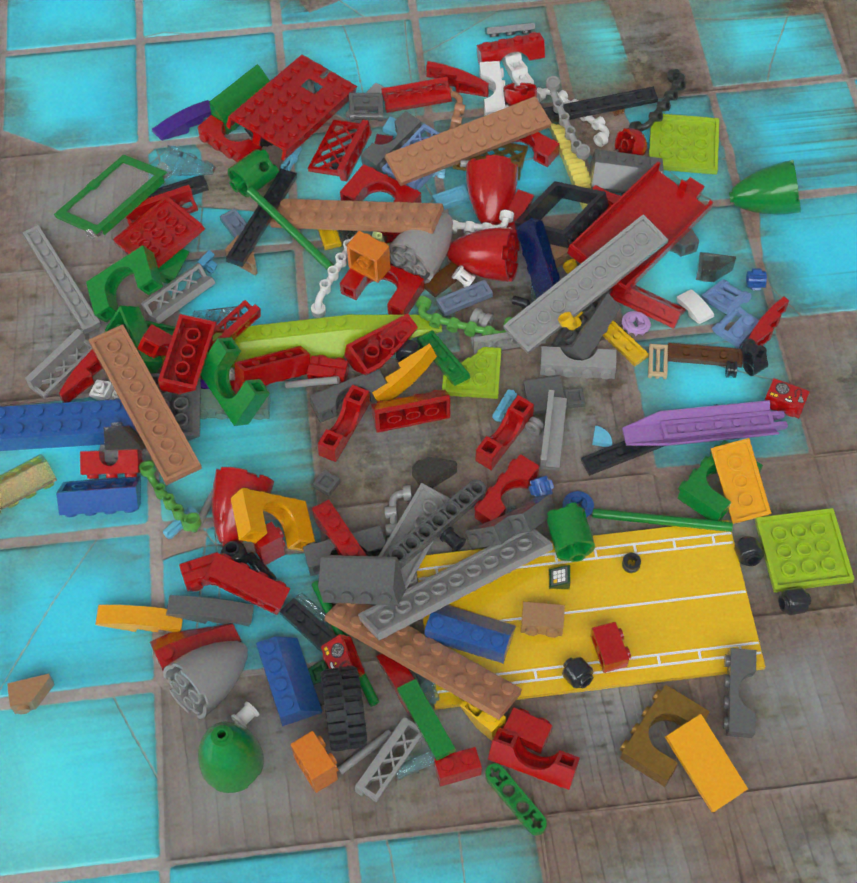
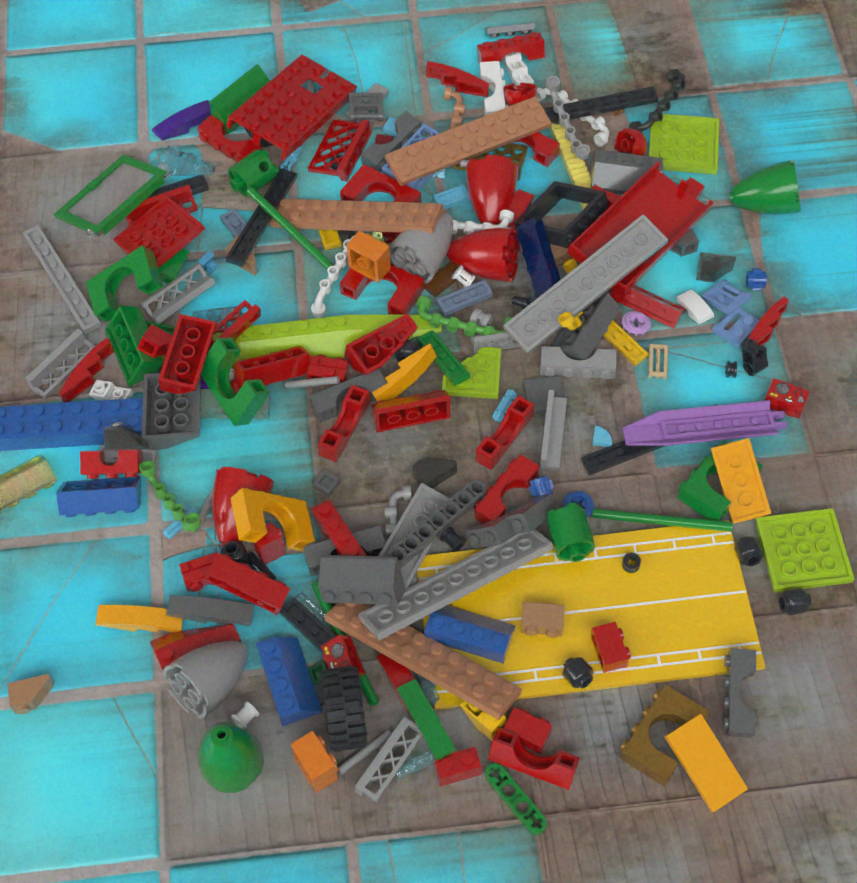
nougat plate [89,325,202,485] -> none
red fence [381,77,452,113] -> none
light grey bush [525,417,544,436] -> none
slope [549,565,570,589] -> none
dark grey tile [564,388,585,408] -> none
reddish brown tile [668,342,743,368] -> none

